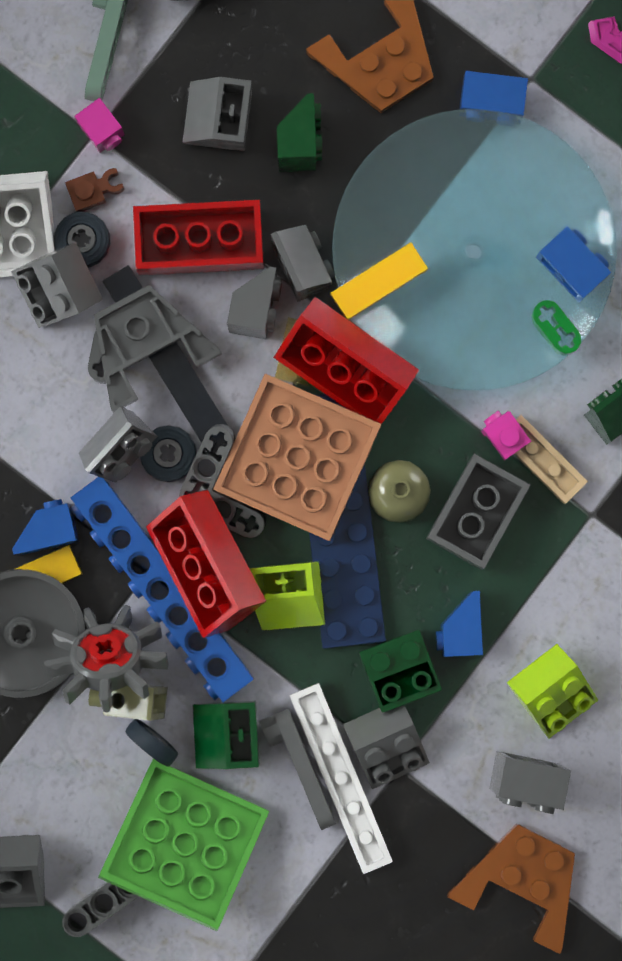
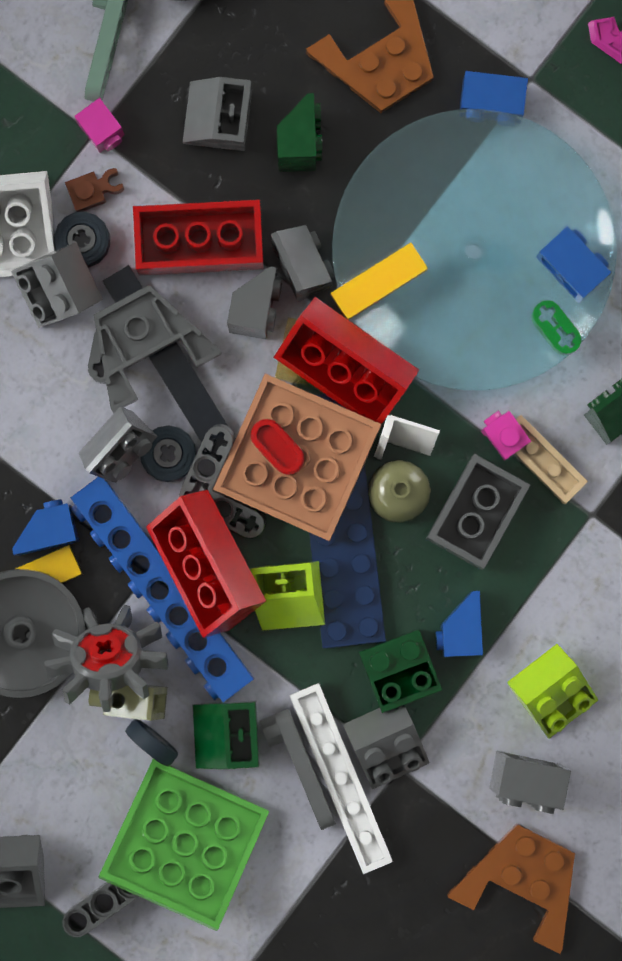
none -> red tile [251,419,305,475]
none -> white piece [374,415,440,460]

